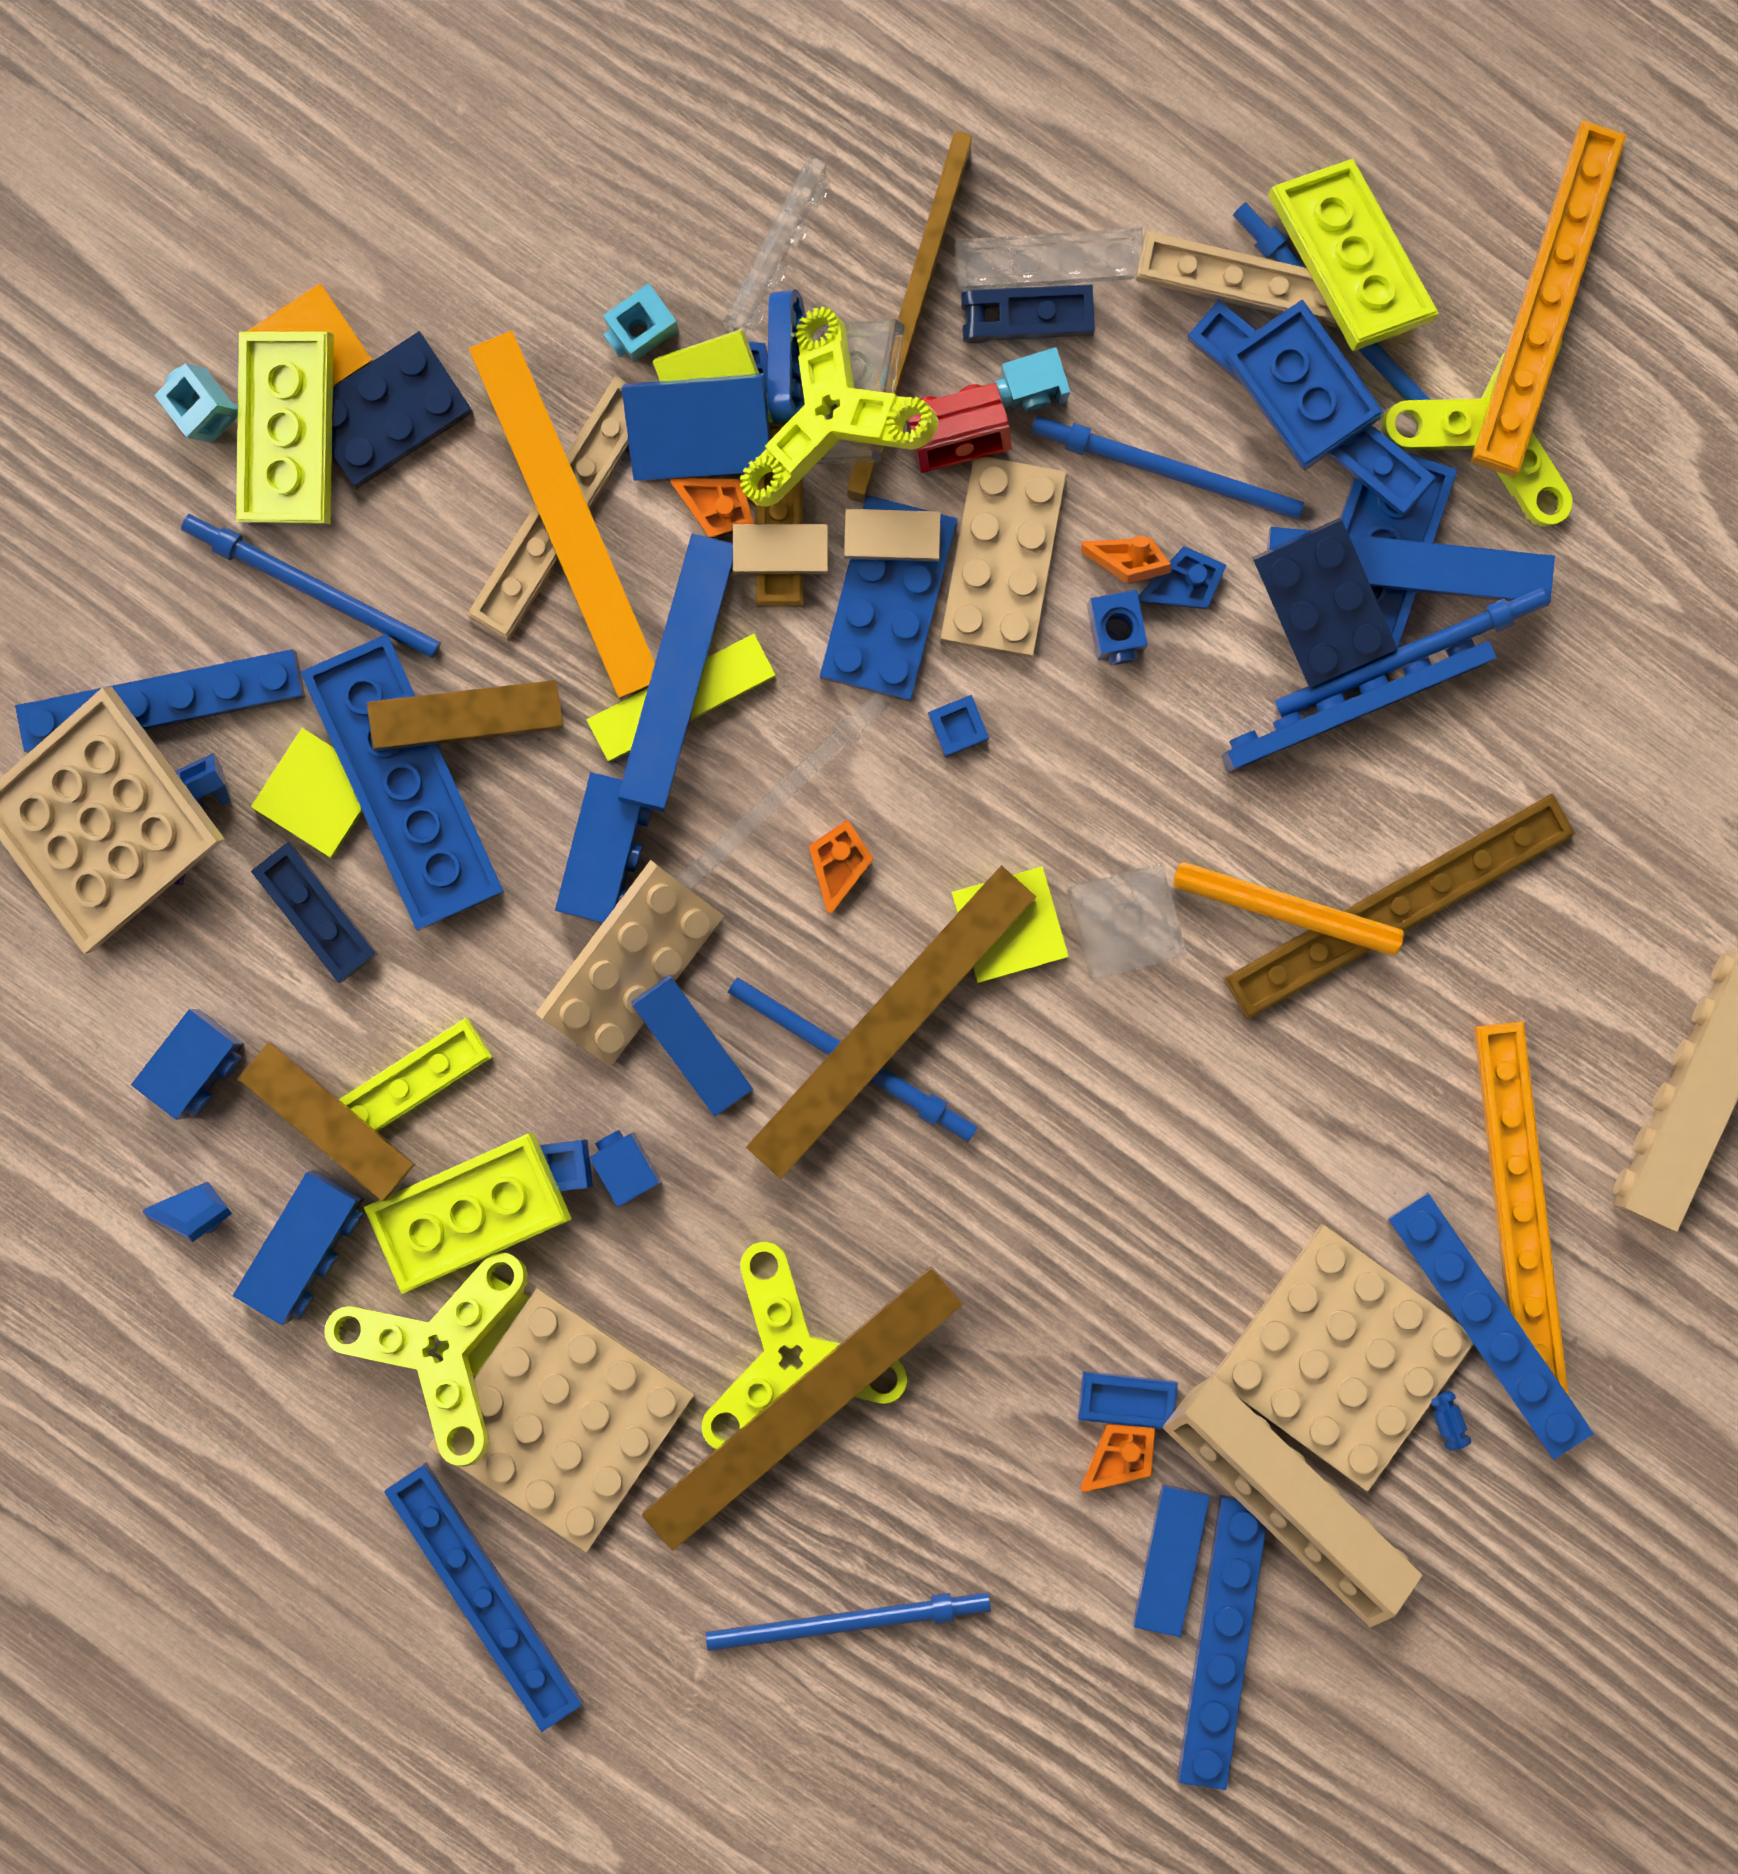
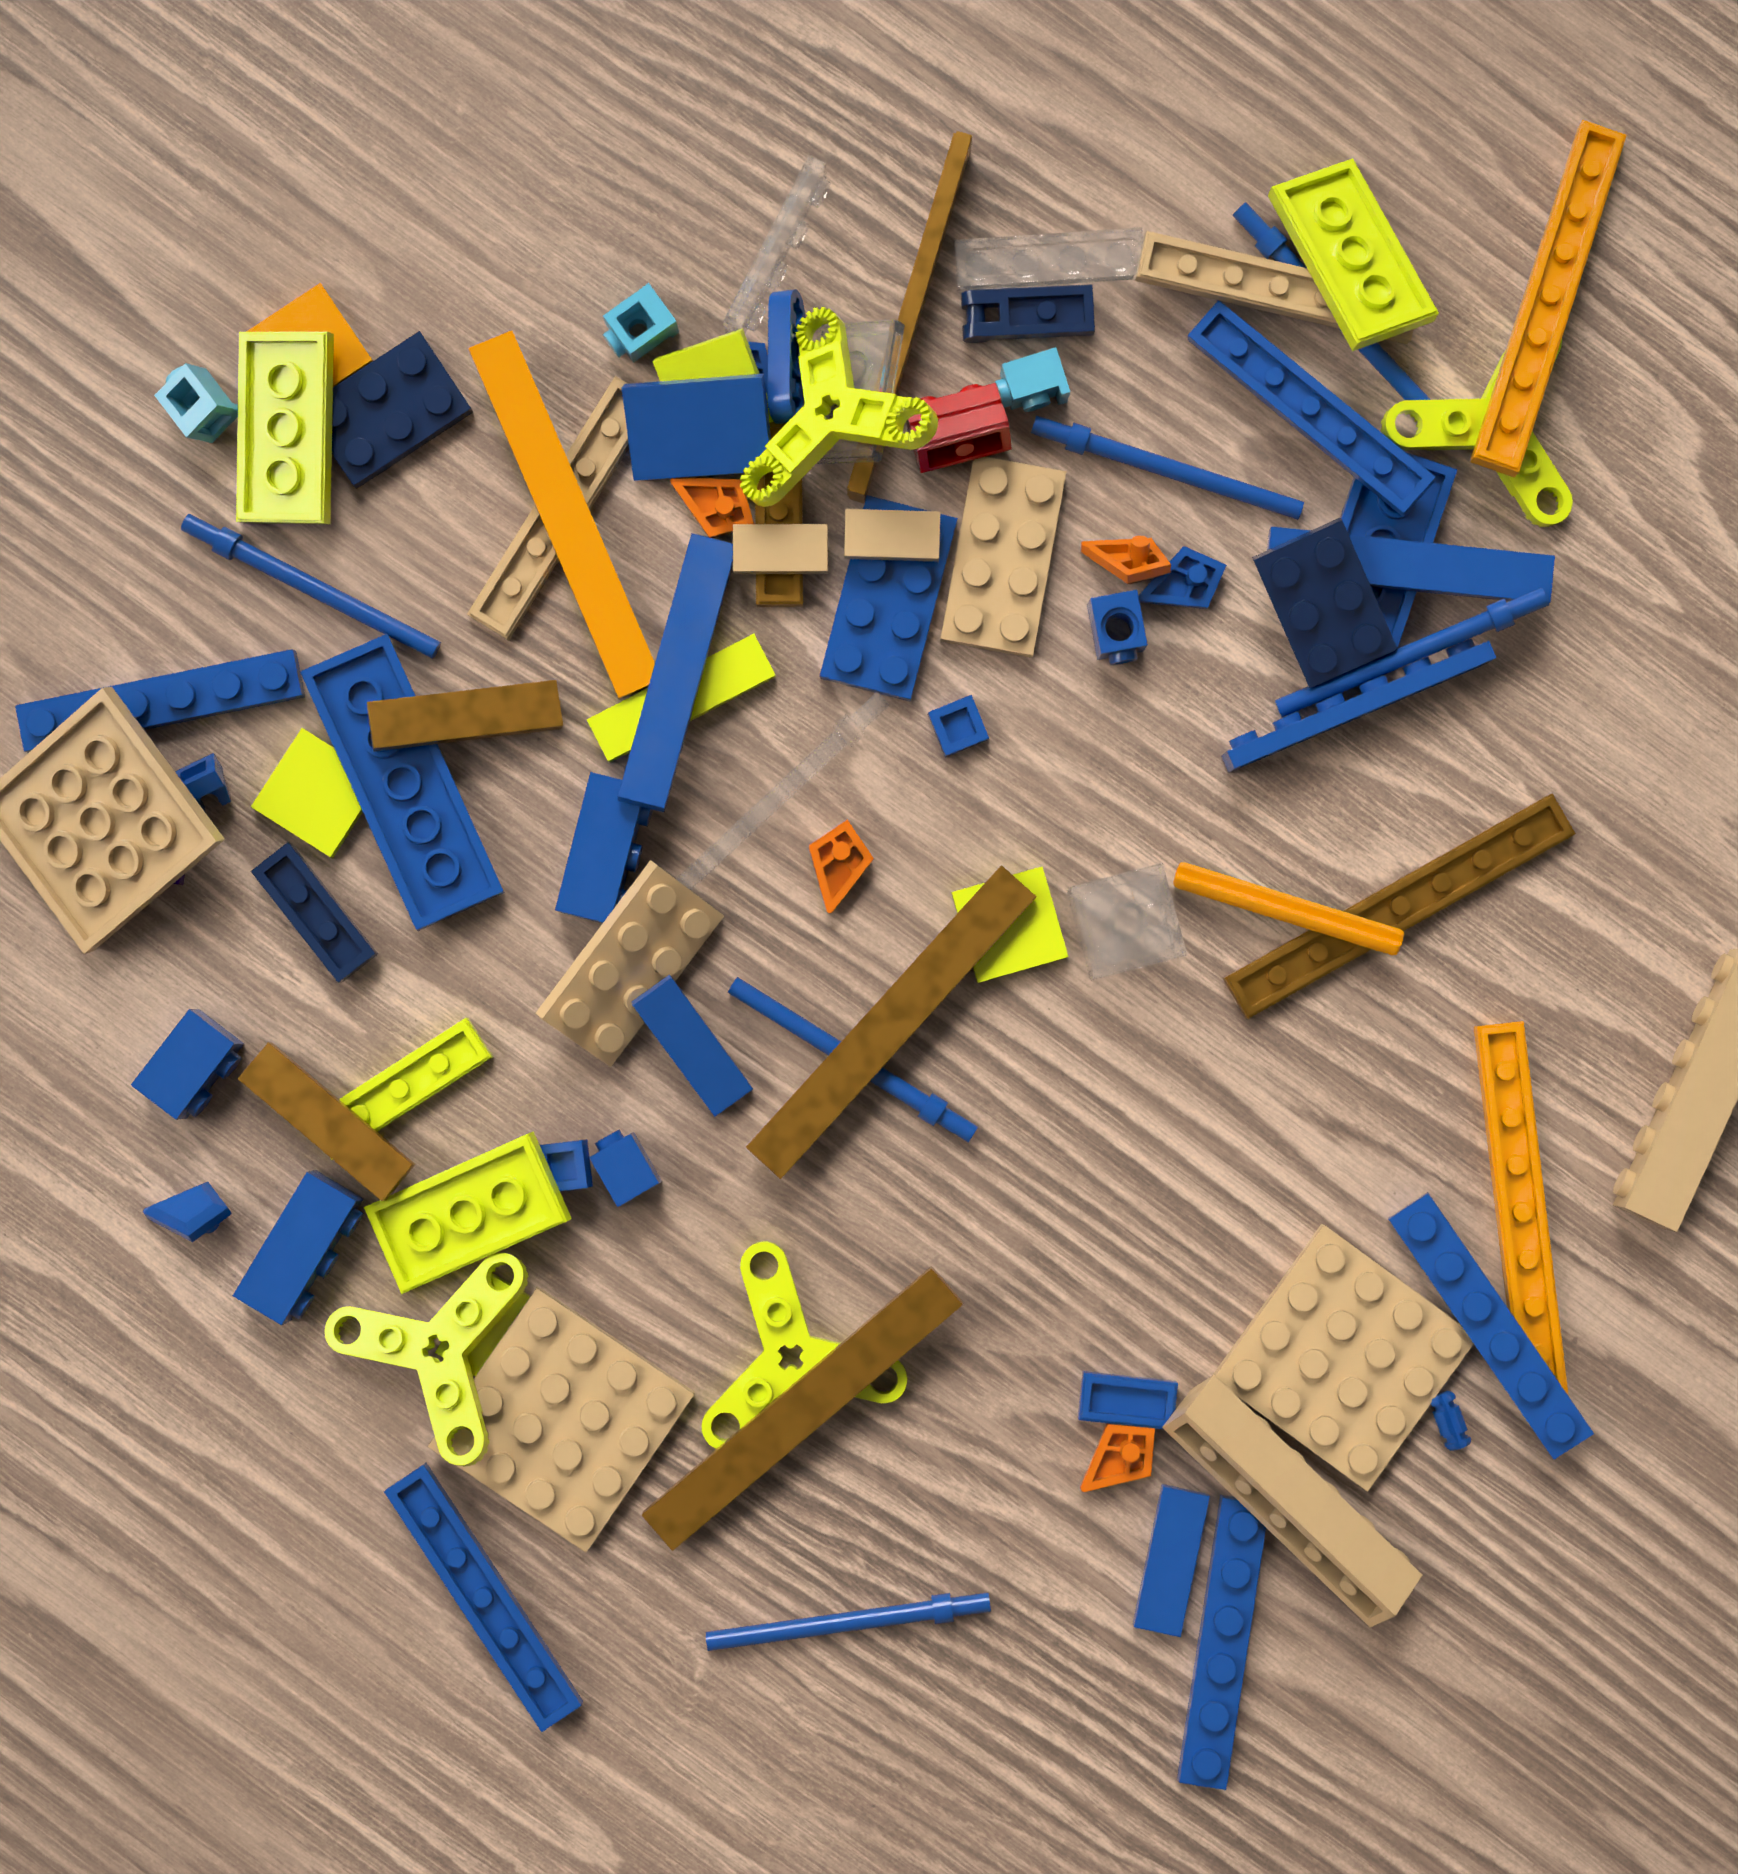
blue tile [1223,299,1384,471] -> none

